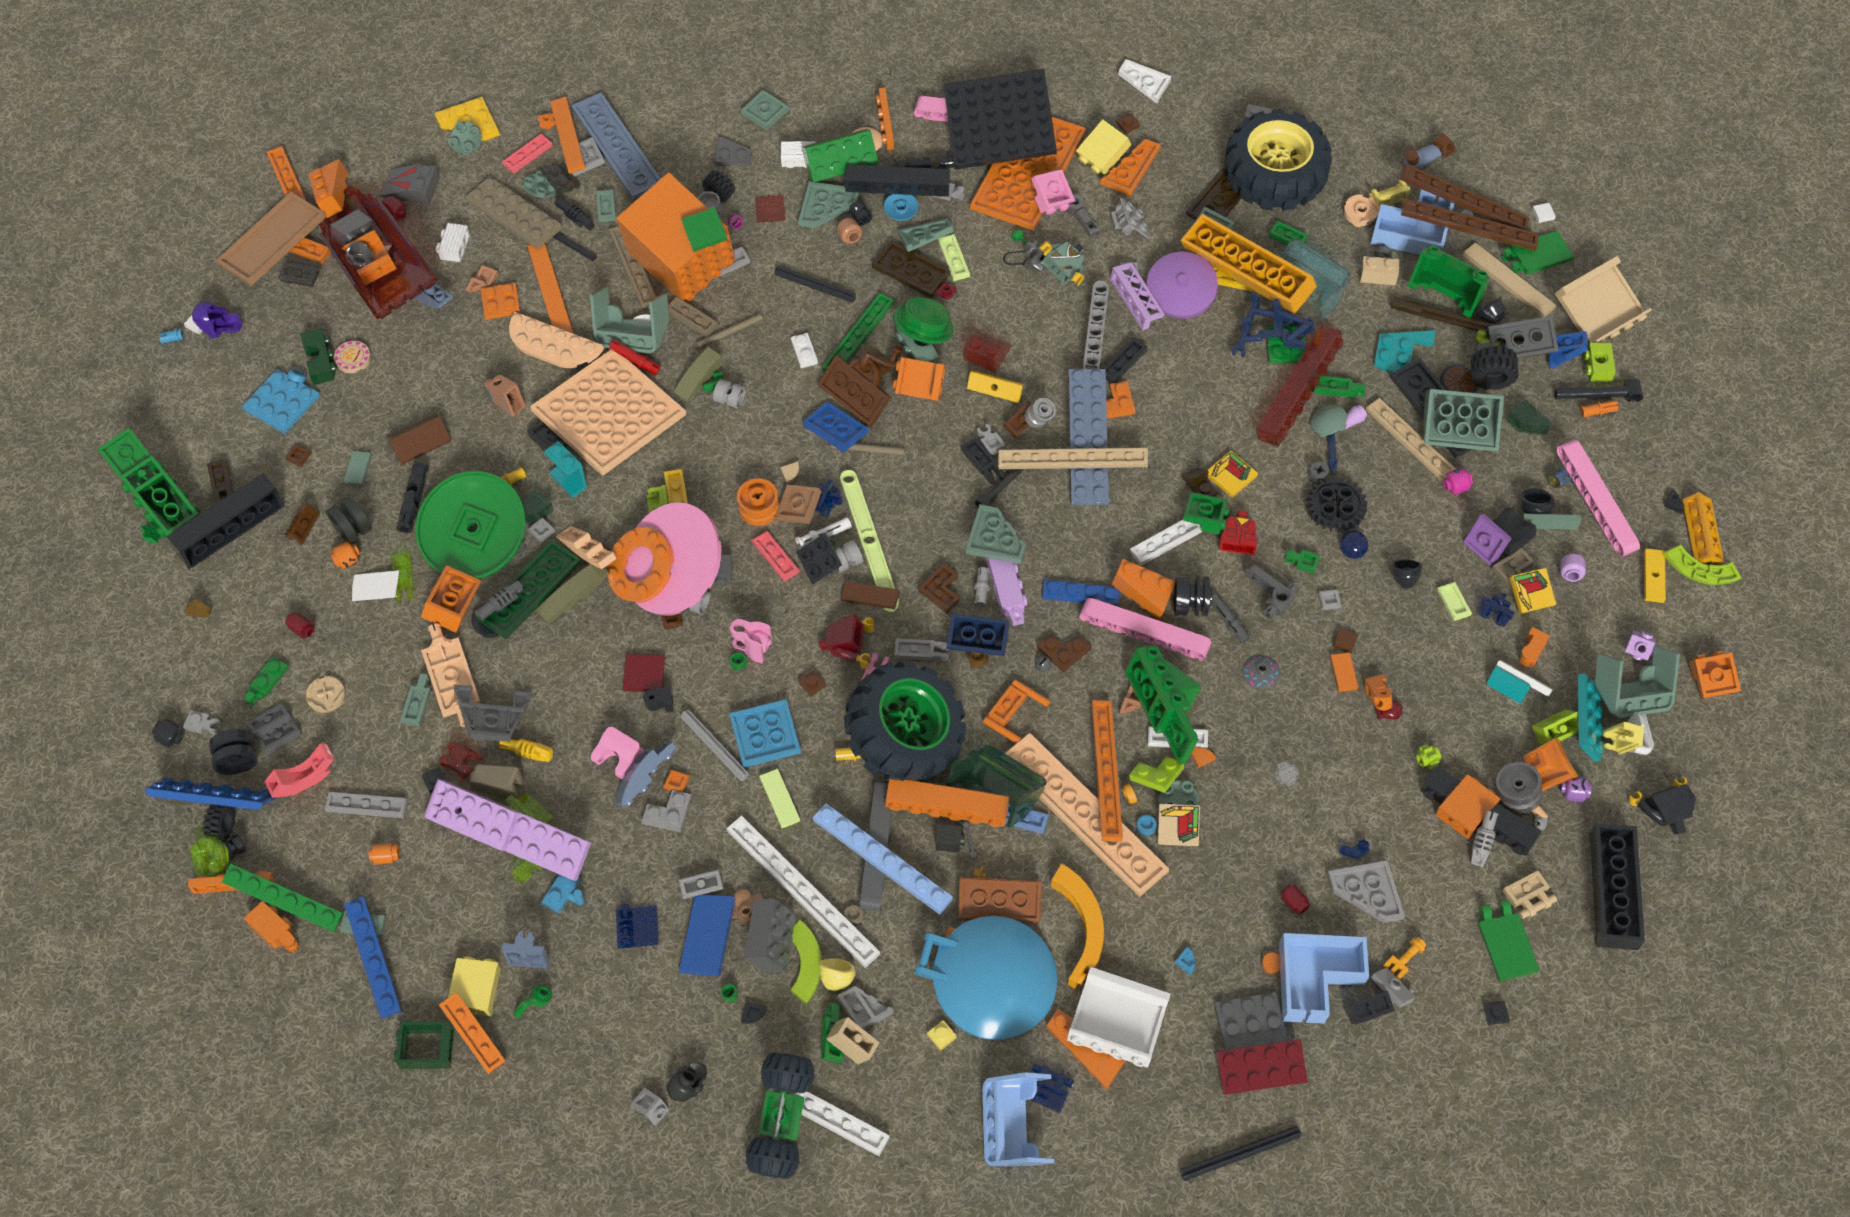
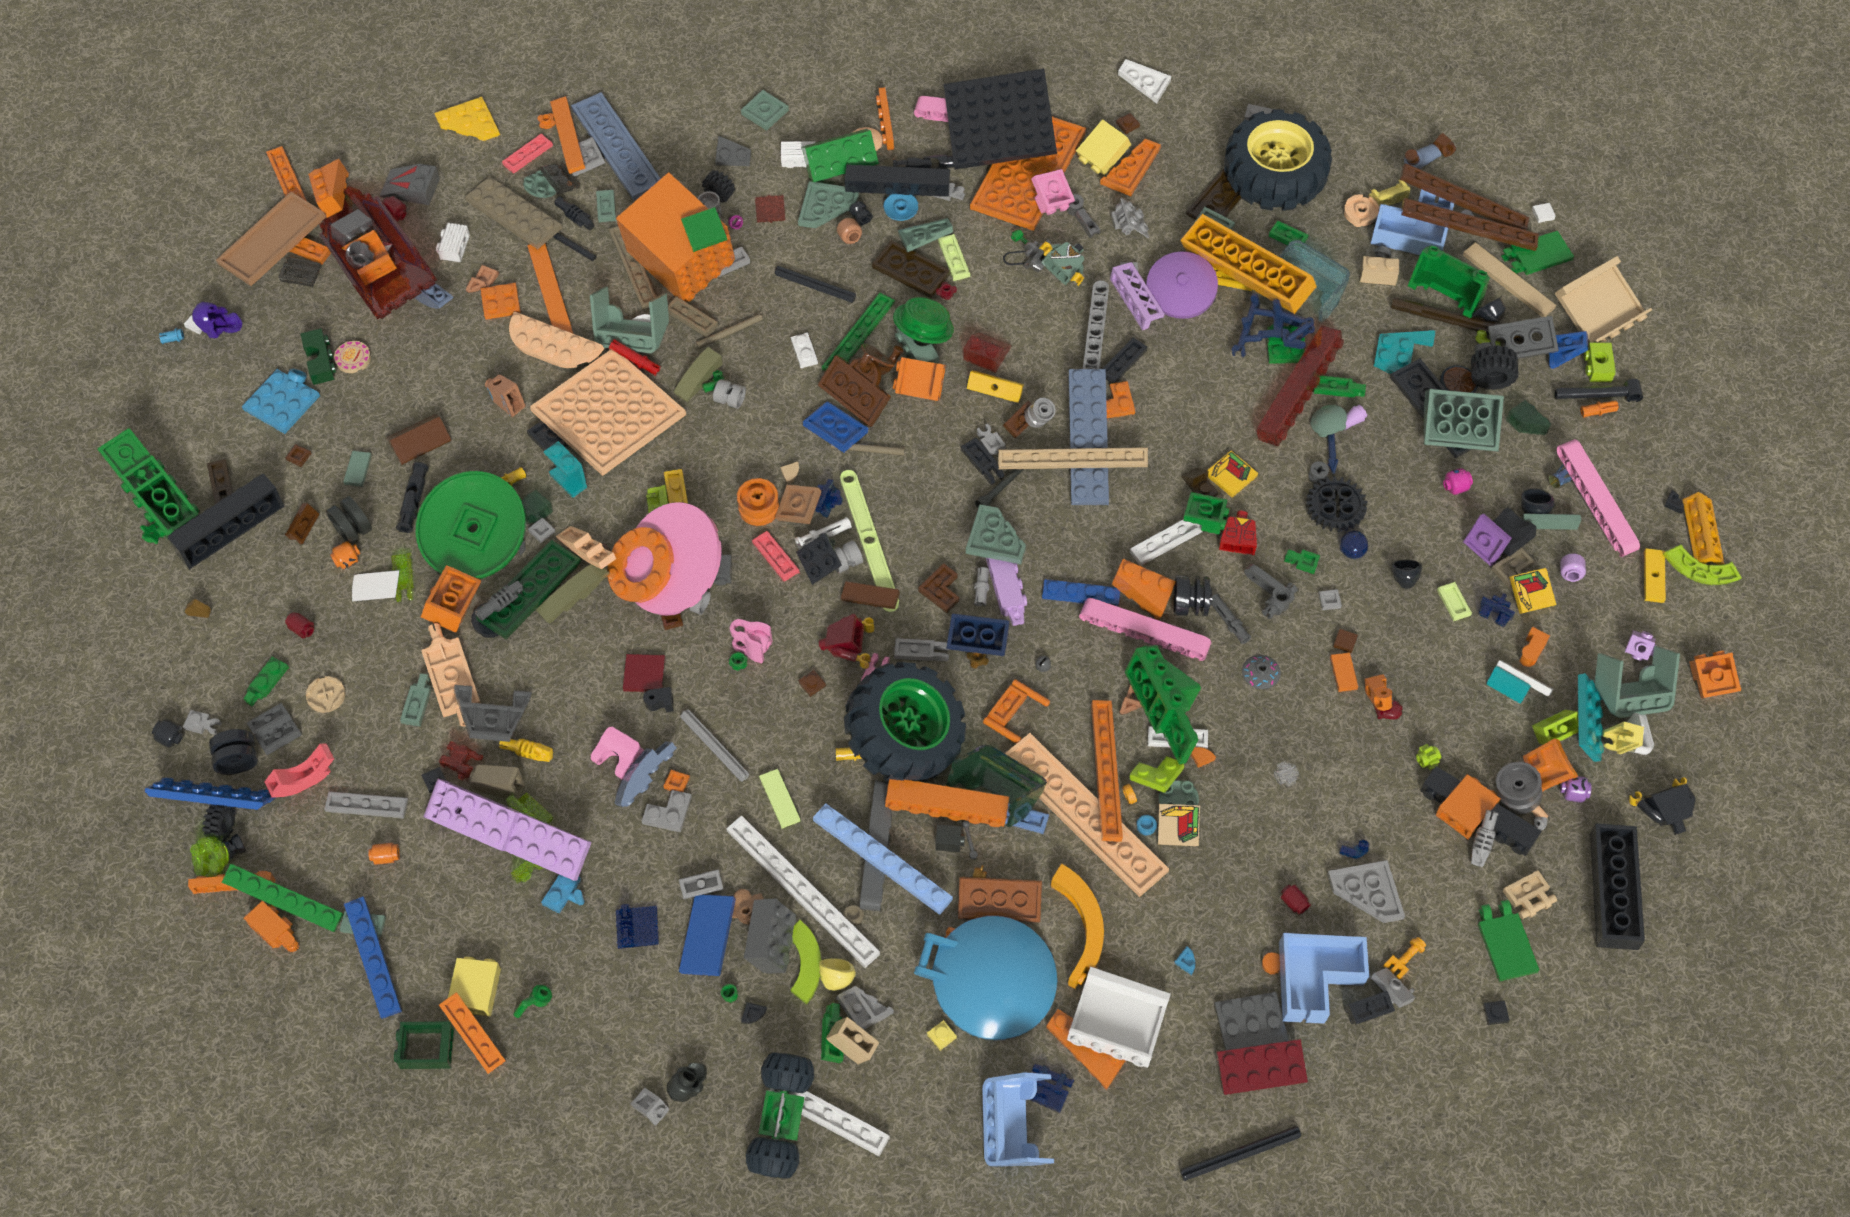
sand green dish [449,122,482,155] -> none
sand blue piece [502,931,550,969] -> none
dark azure plate [729,699,801,768] -> none
reddish brown plate [1037,633,1092,673] -> none
tan tile [1366,398,1456,482] -> none

